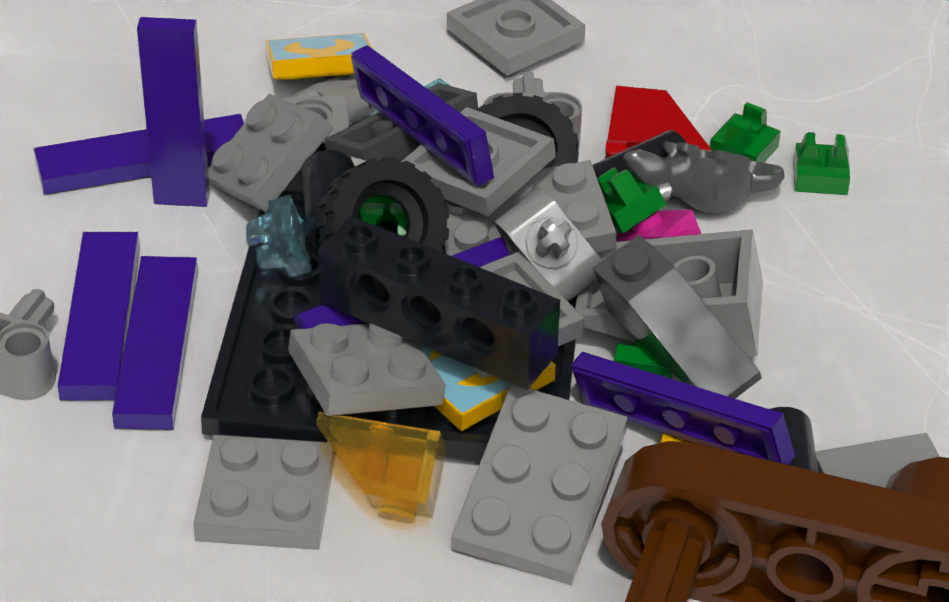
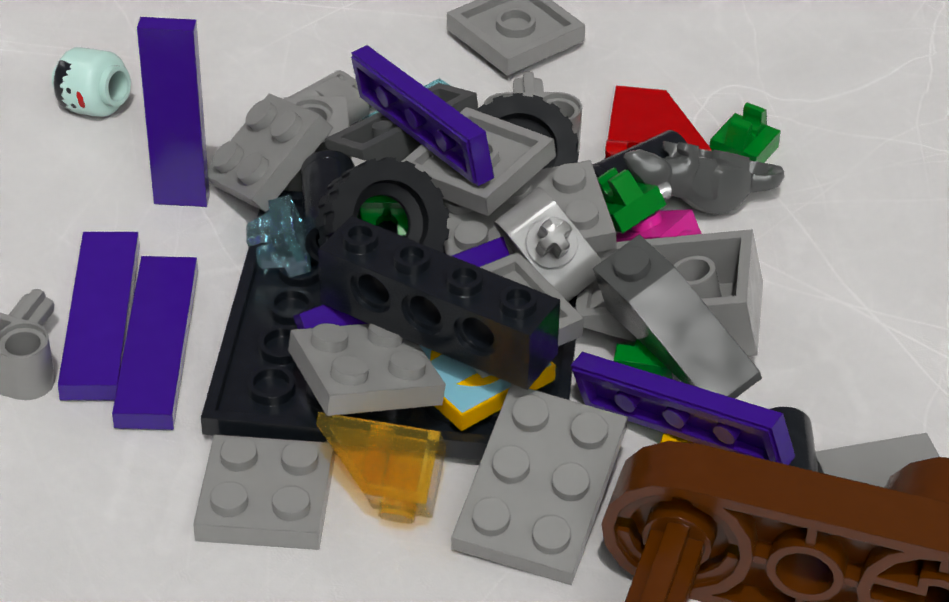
dark purple tile [34,114,244,194] -> none
yellow tile [265,33,373,80] -> none
green tile [794,132,850,195] -> none
none -> light aqua head [52,47,131,117]

